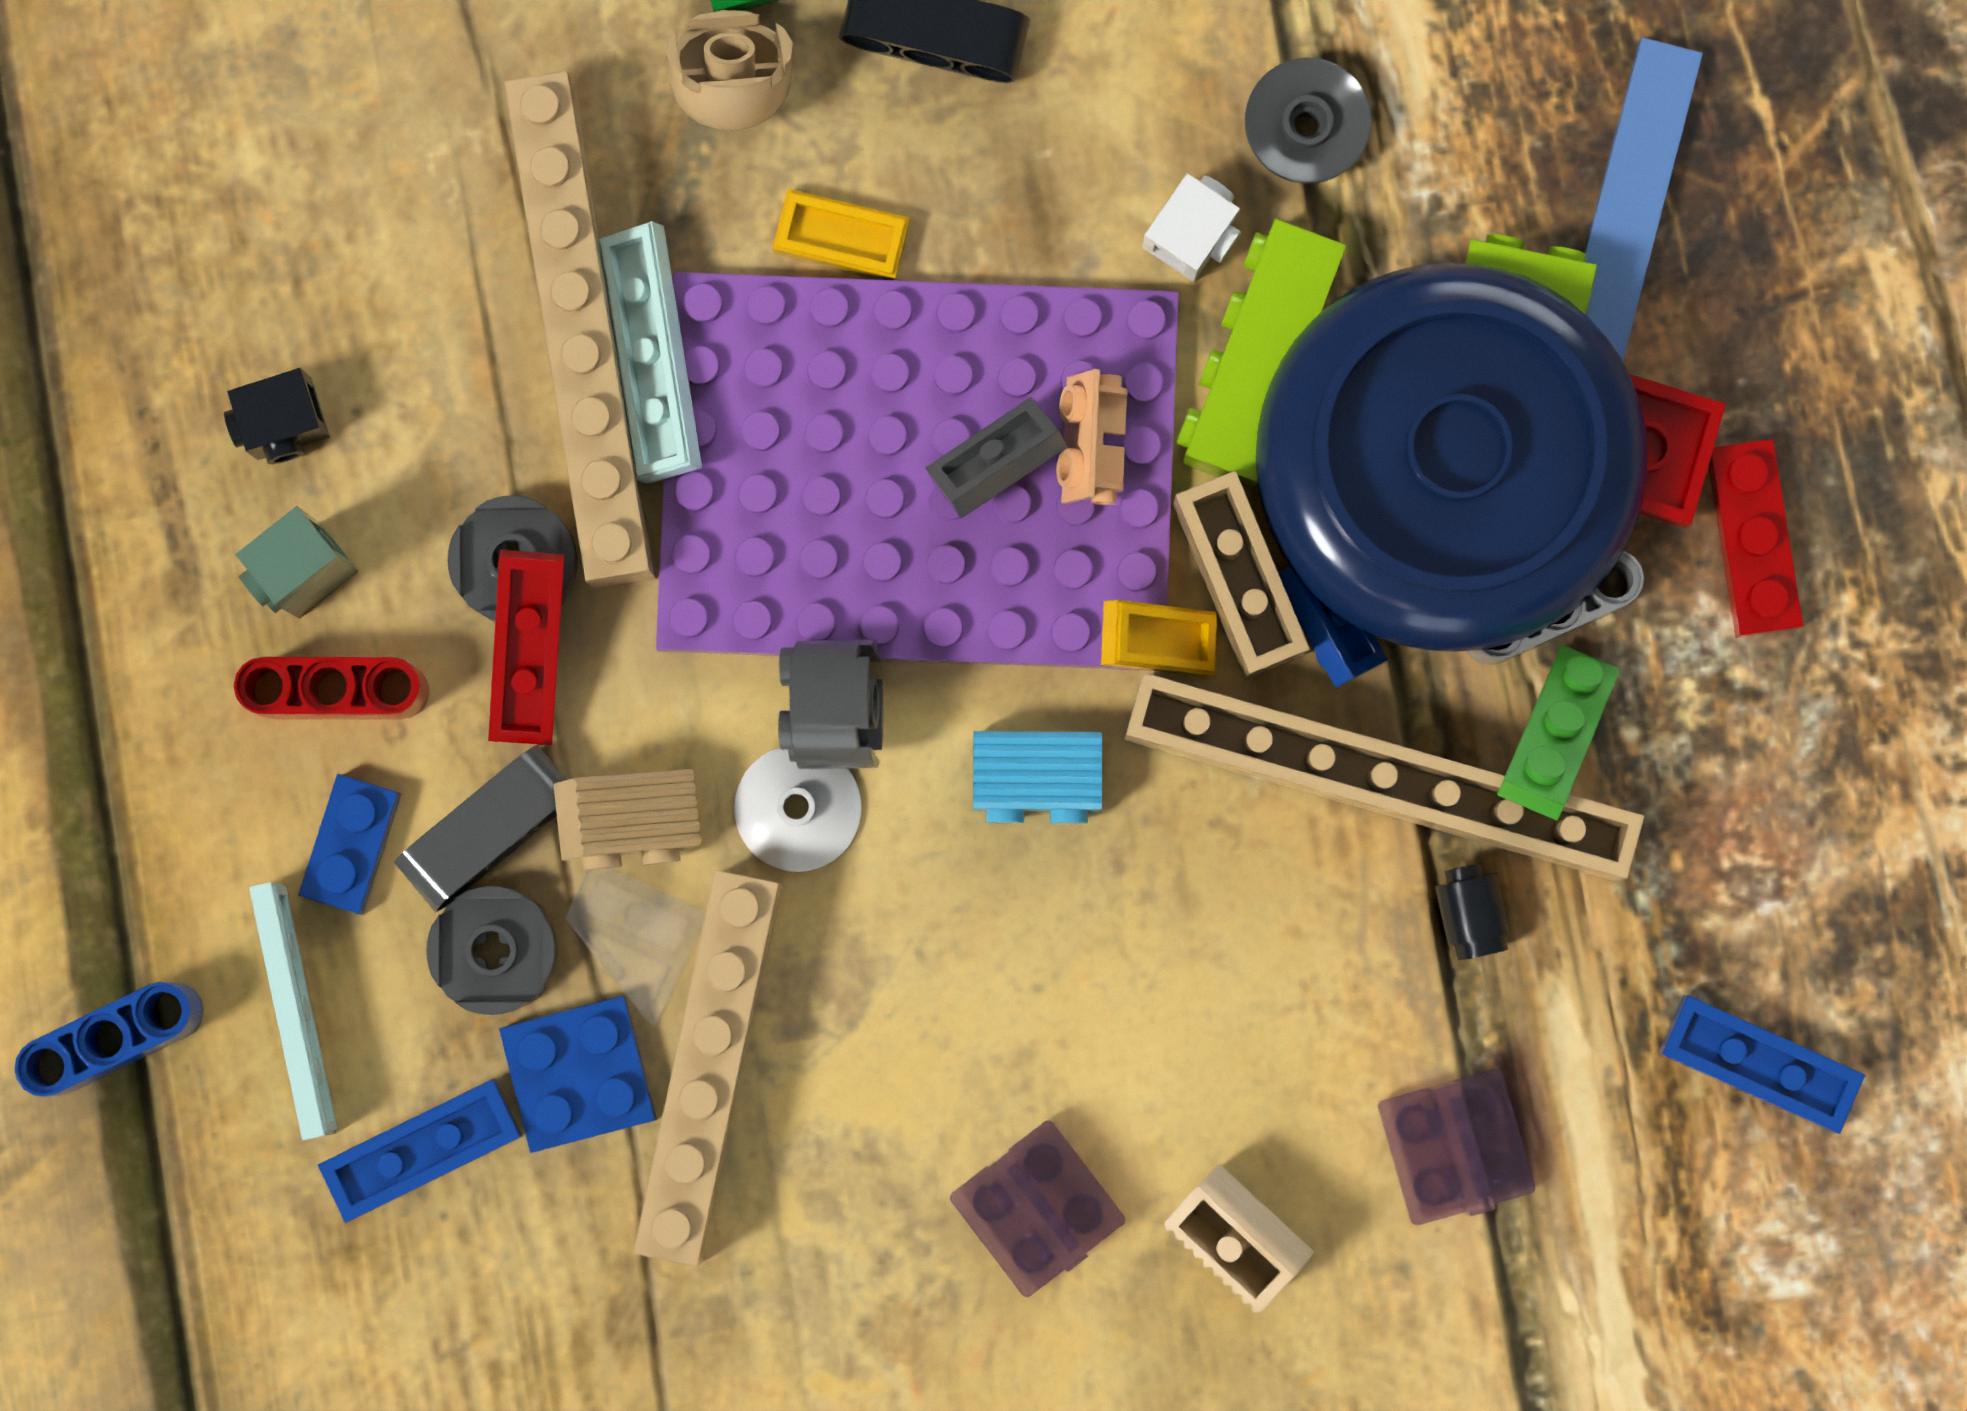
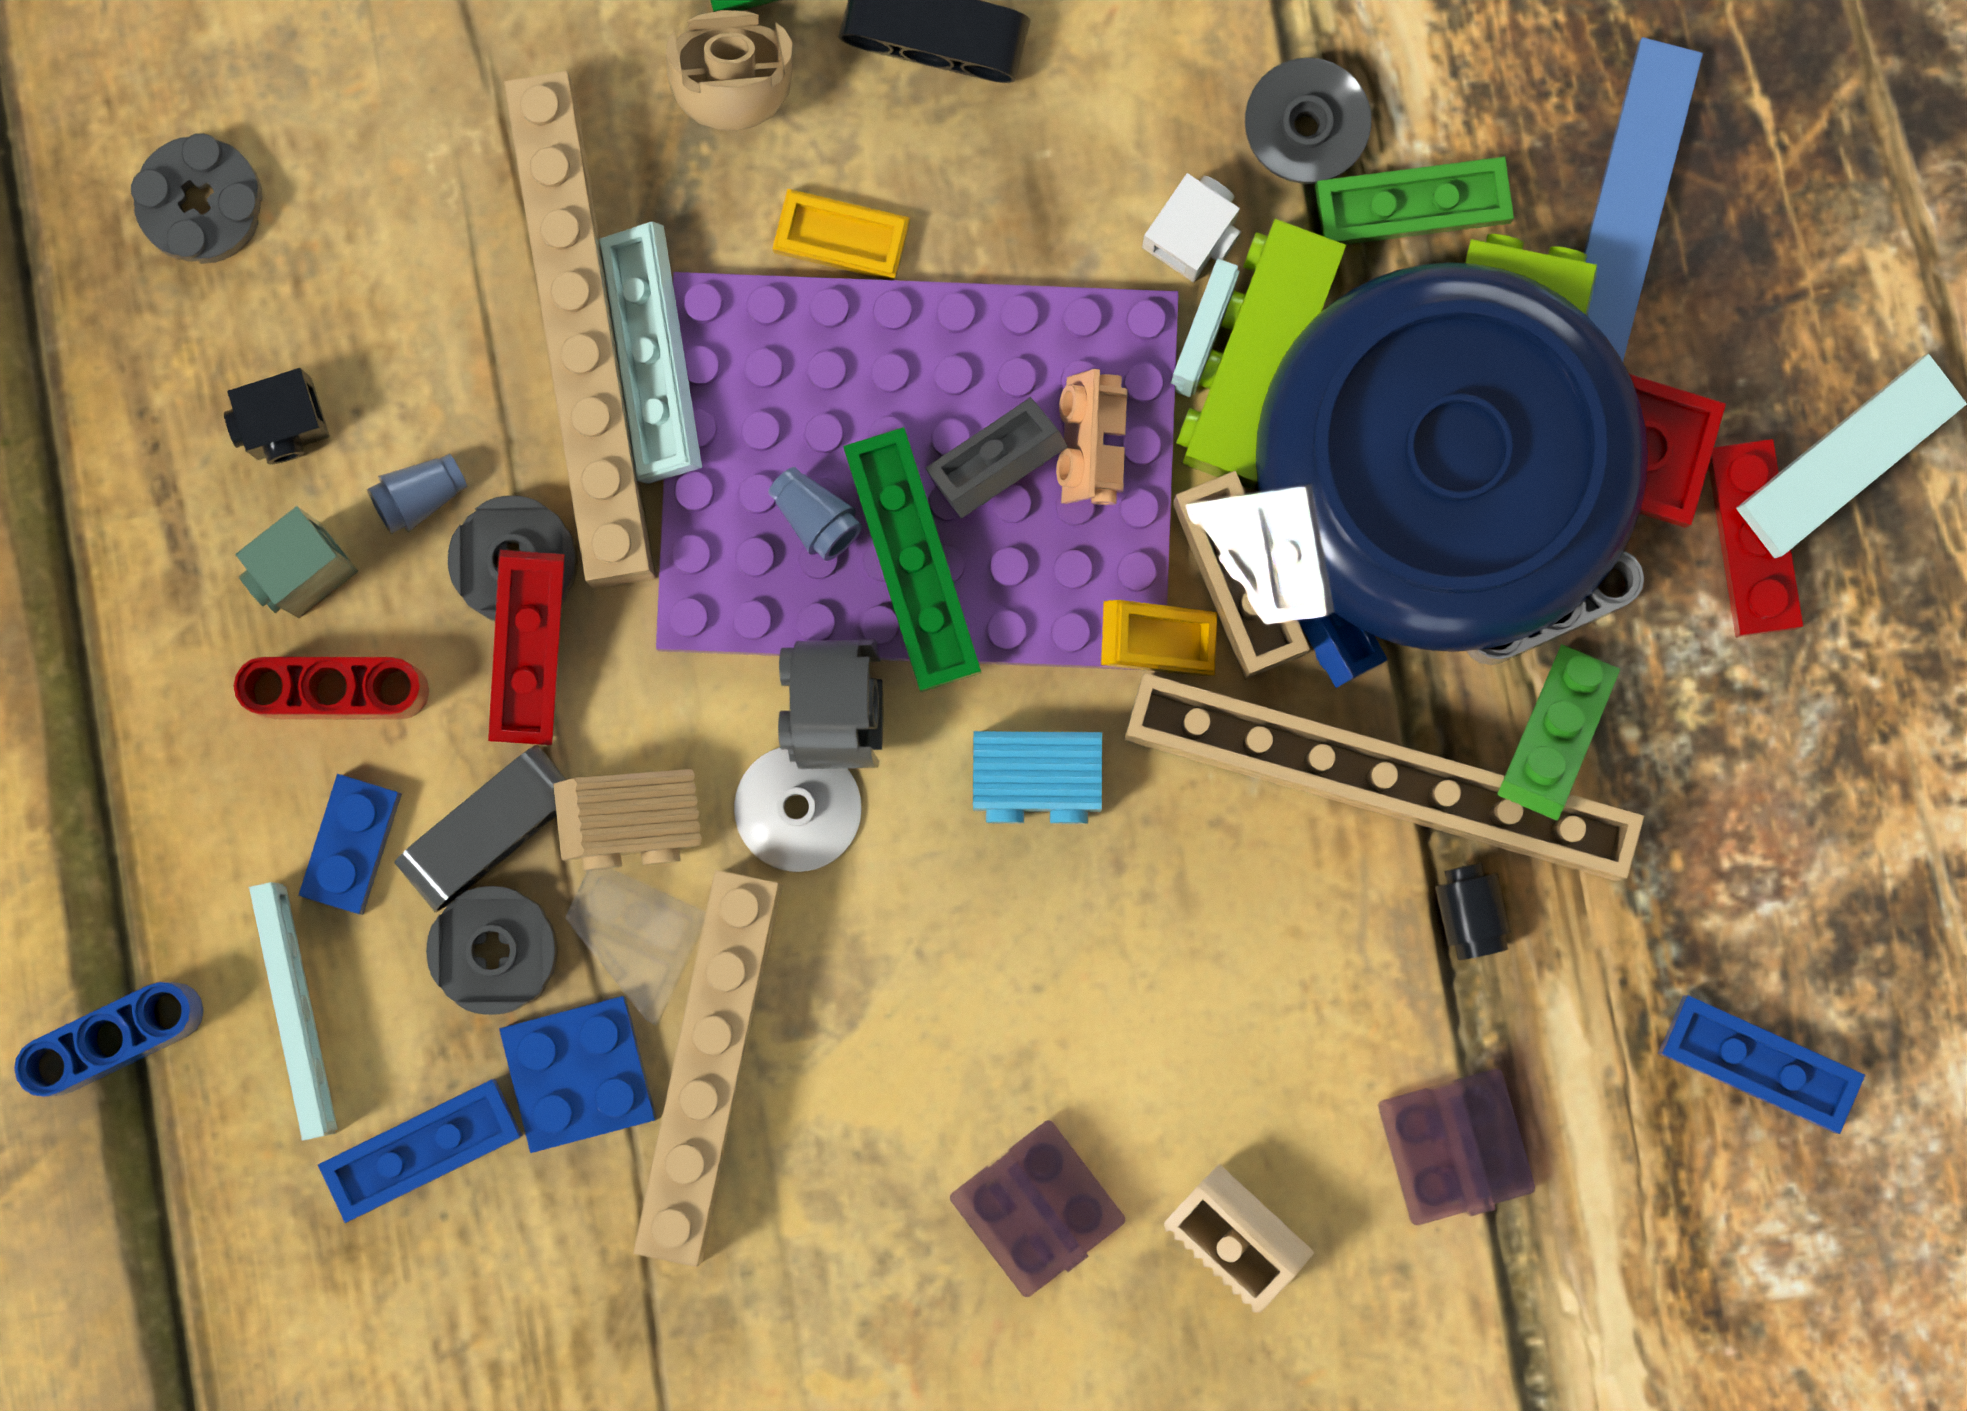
none -> dark grey plate [131,133,262,263]
none -> sand blue cone [367,454,467,534]
none -> sand blue cone [768,467,862,561]
none -> green plate [843,427,981,693]
none -> light aqua tile [1171,258,1240,397]
none -> clear wing [1186,483,1334,624]
none -> bright green plate [1315,157,1514,245]
none -> light aqua tile [1736,354,1967,559]

